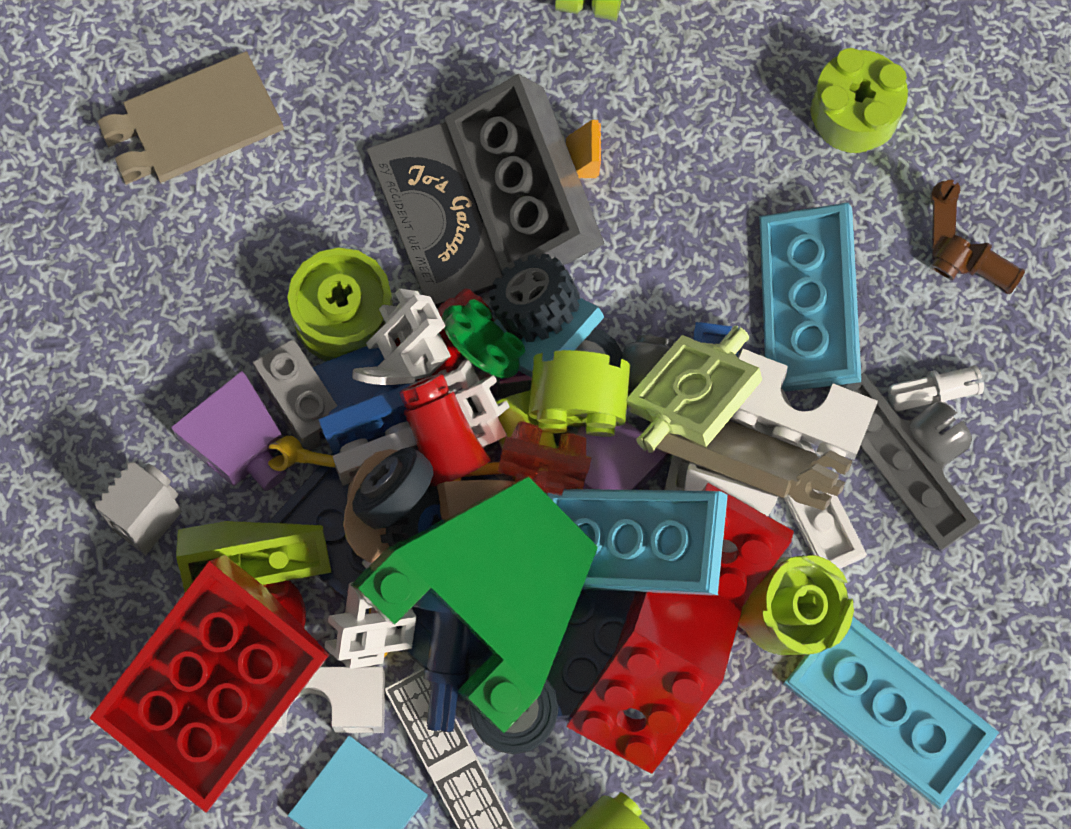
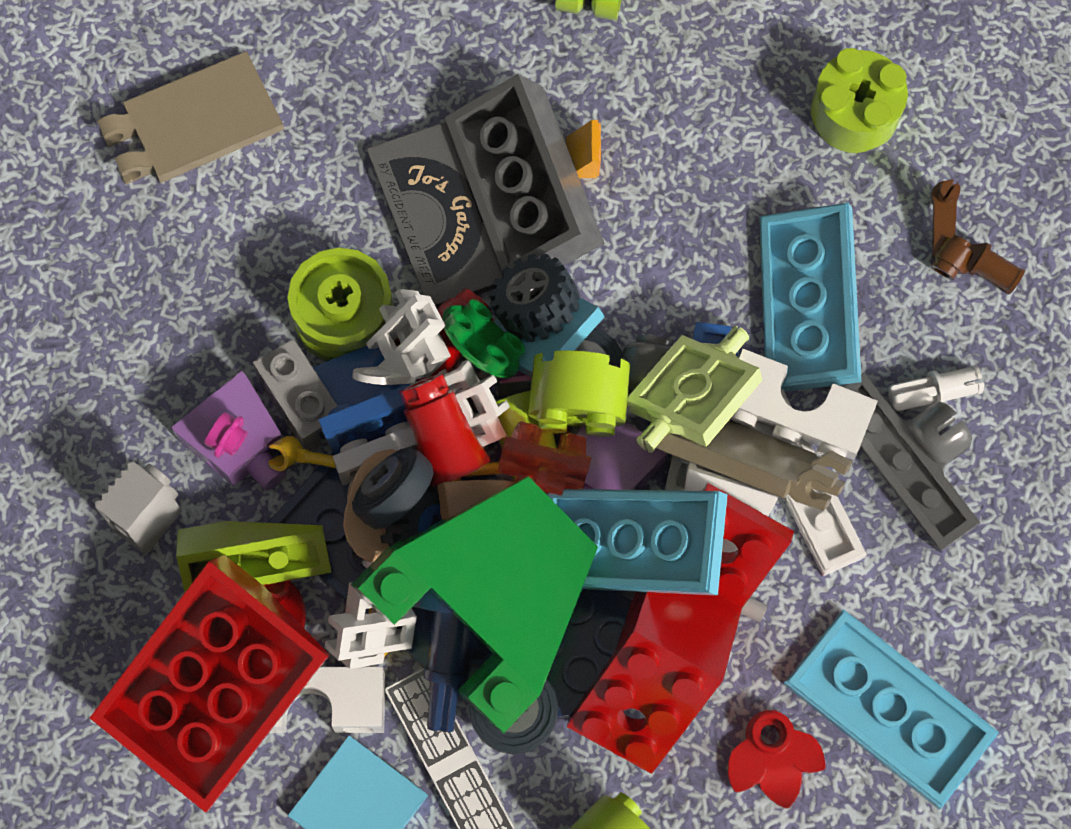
lime brick [738,555,854,655] -> none
none -> dark pink plate [204,412,248,458]
none -> red plate [728,710,826,809]

